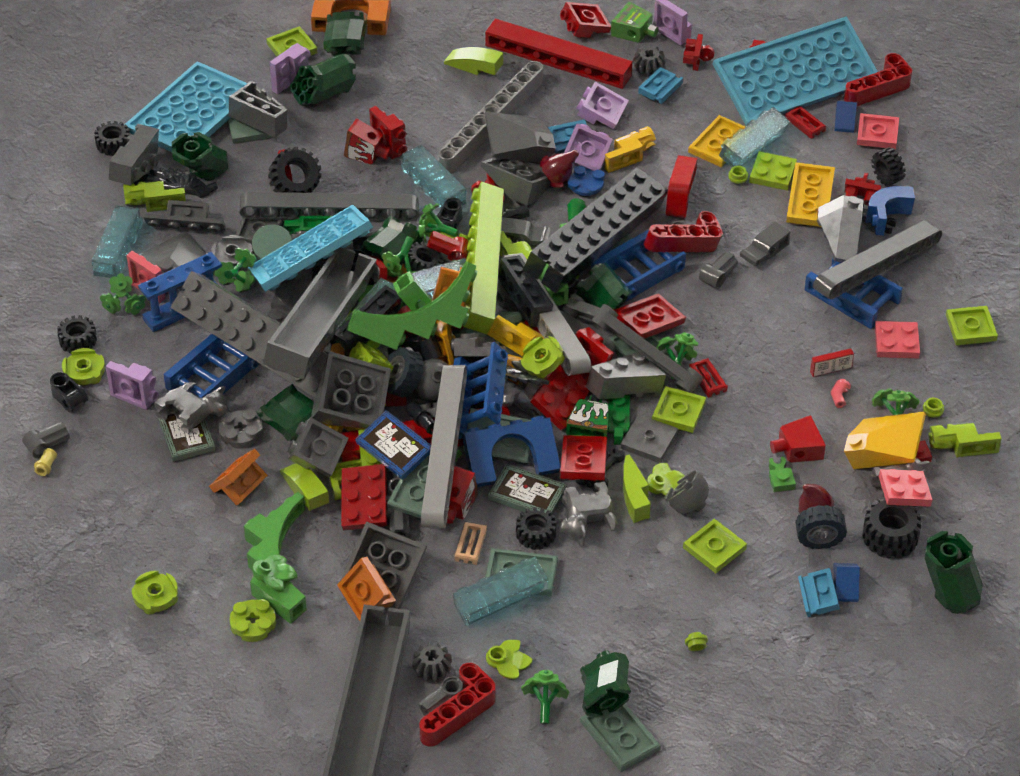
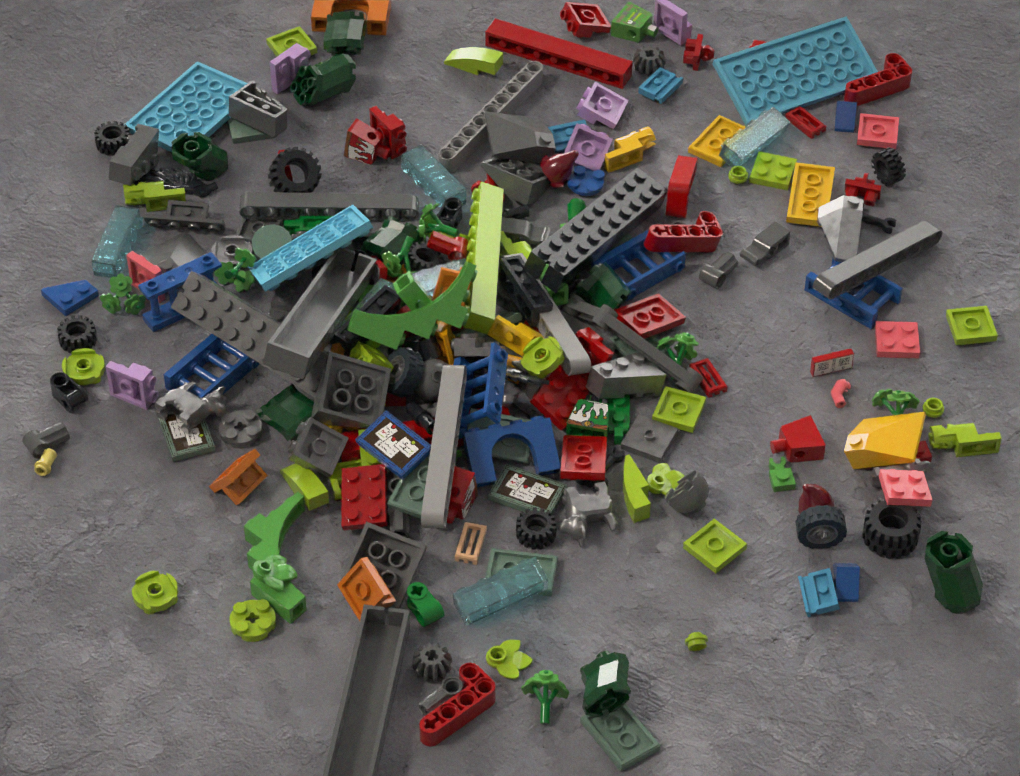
blue arch [865,186,915,236] -> none
none -> blue wing [41,280,99,316]
none -> green piece [407,582,445,627]

